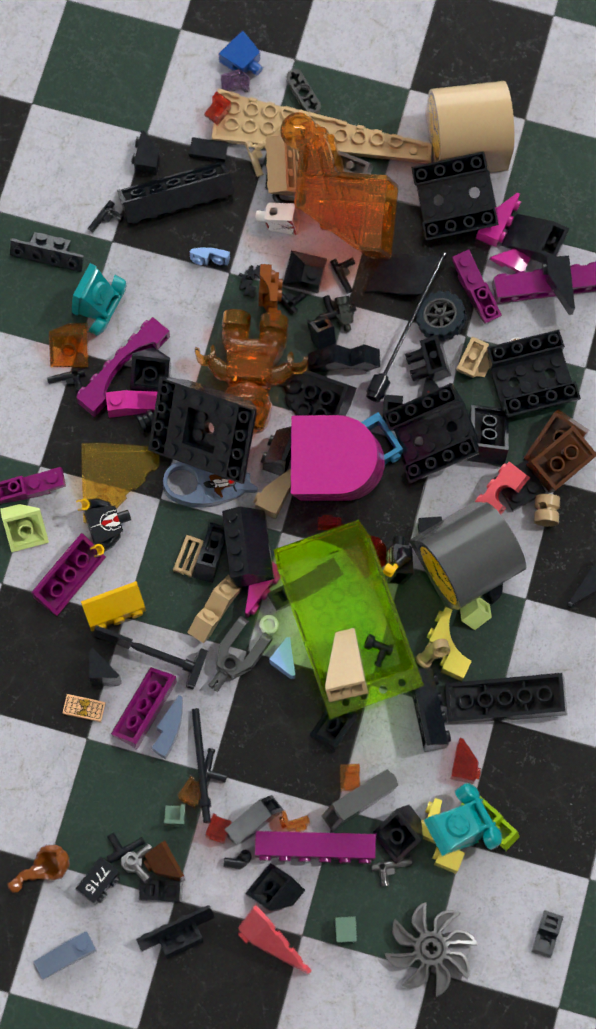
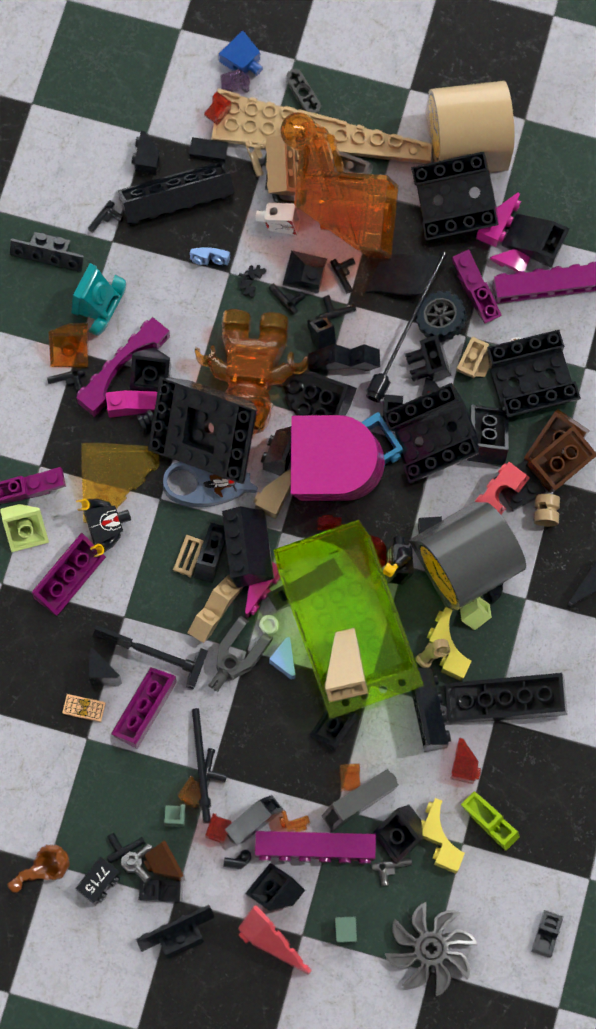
sand blue slope [34,931,97,980] -> none
yellow slope [81,581,146,632] -> none
sand blue slope [152,695,183,759] -> none
dark orange bracket [259,264,283,328] -> none
pearl dark grey piece [335,295,354,332] -> none
black piece [364,634,394,667] -> none
teal piece [423,783,502,856] -> none
black slope [542,255,575,315] -> none

